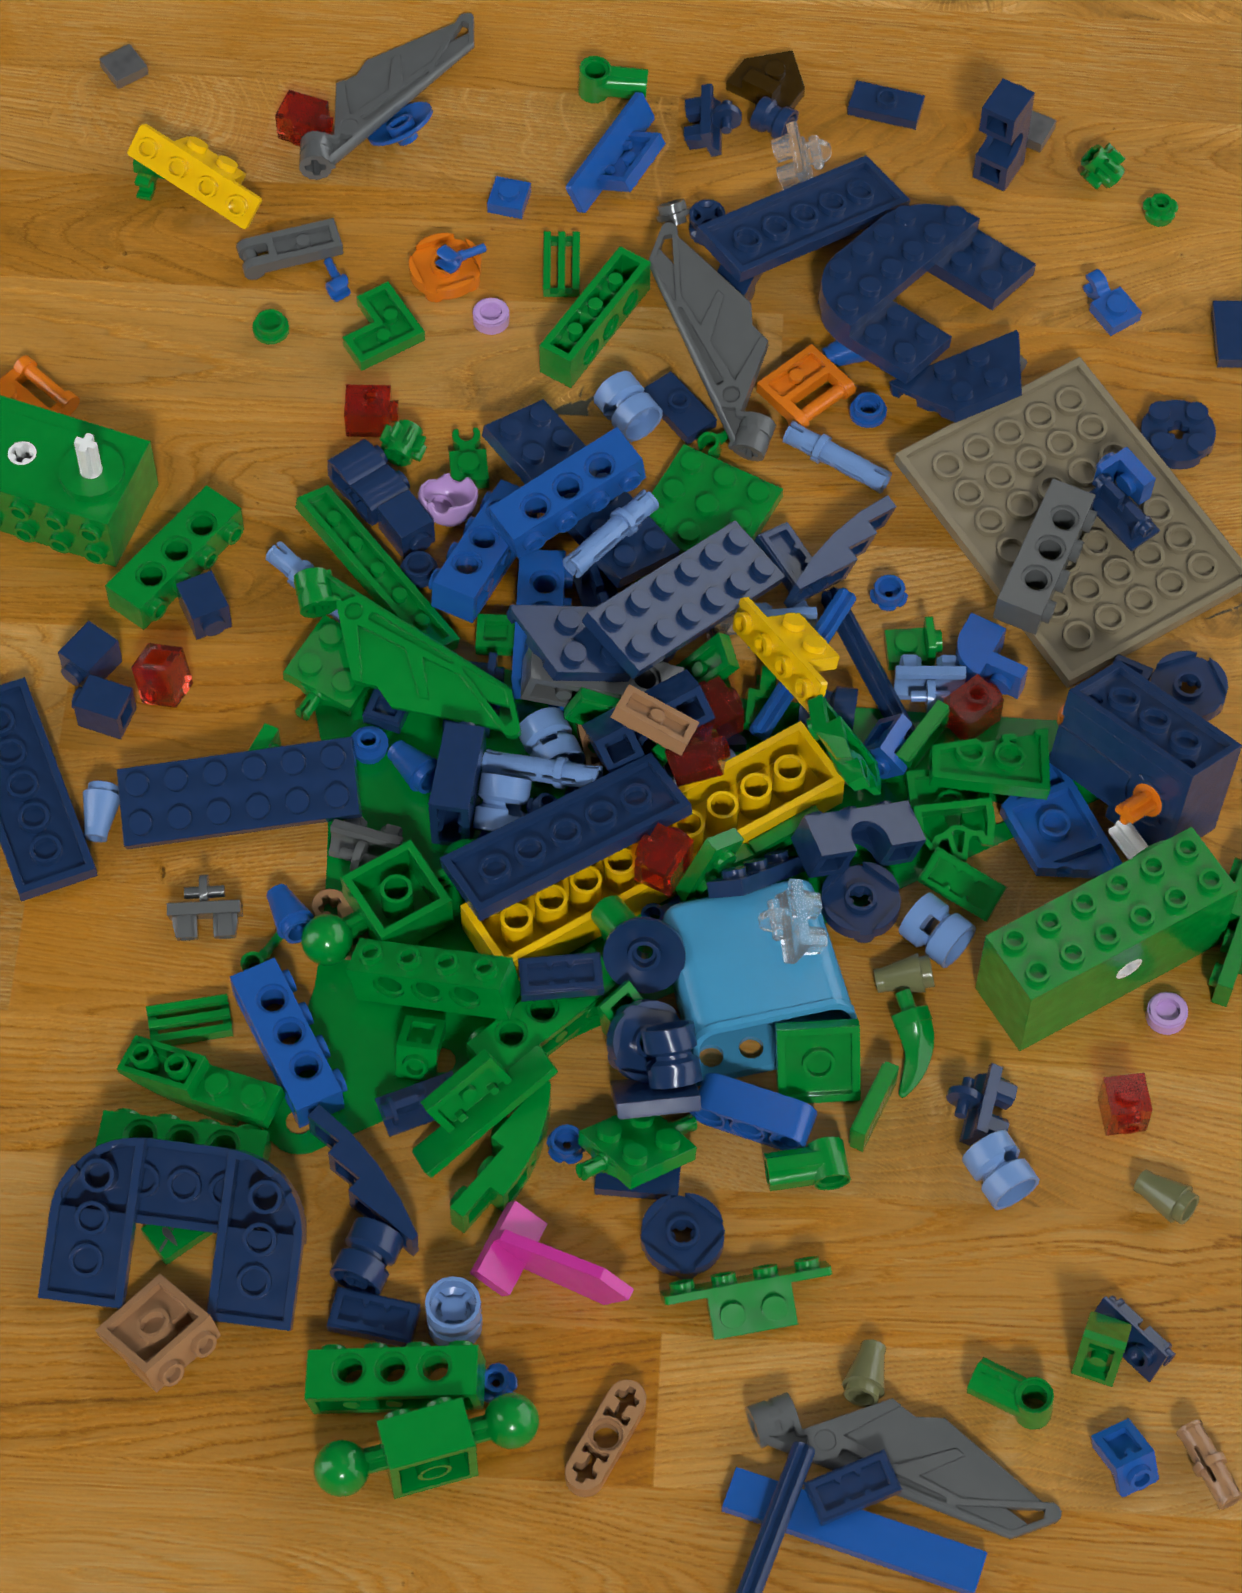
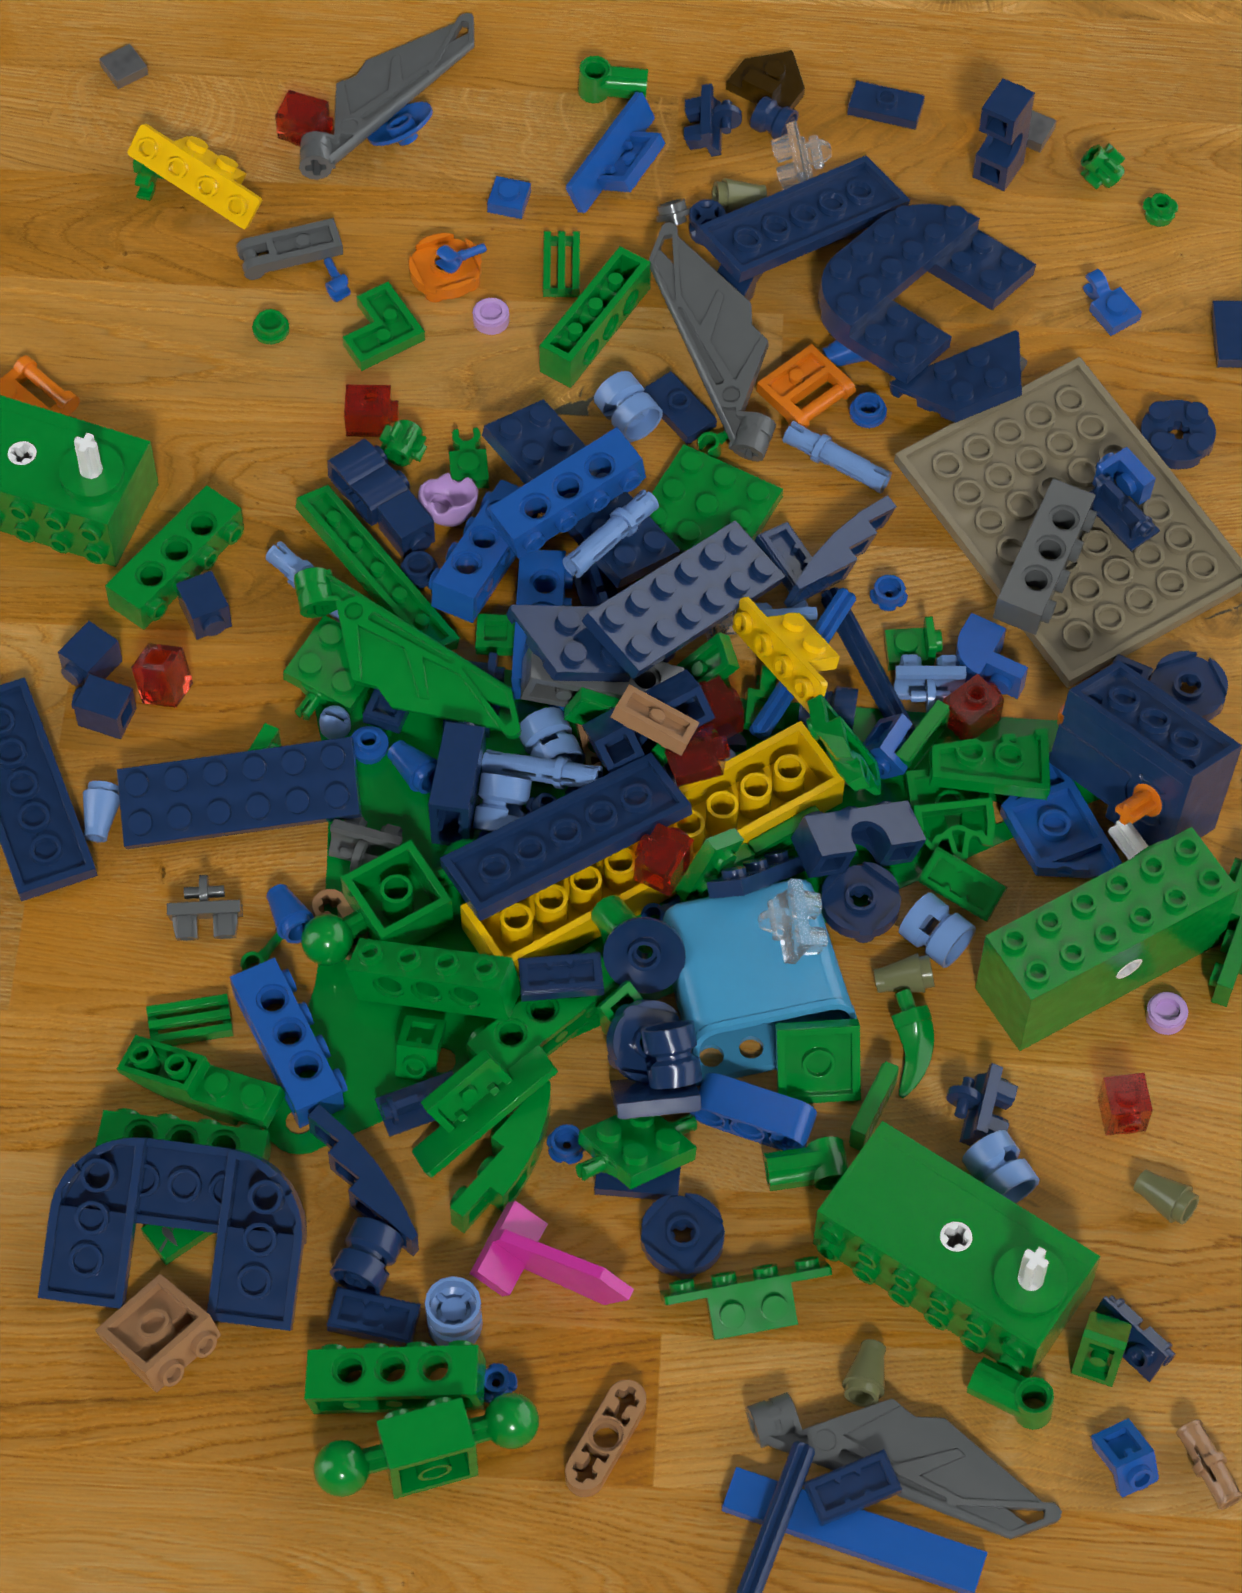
none -> medium blue hinge [319,705,351,739]
none -> olive cone [712,178,767,214]
none -> green piece [813,1121,1101,1378]

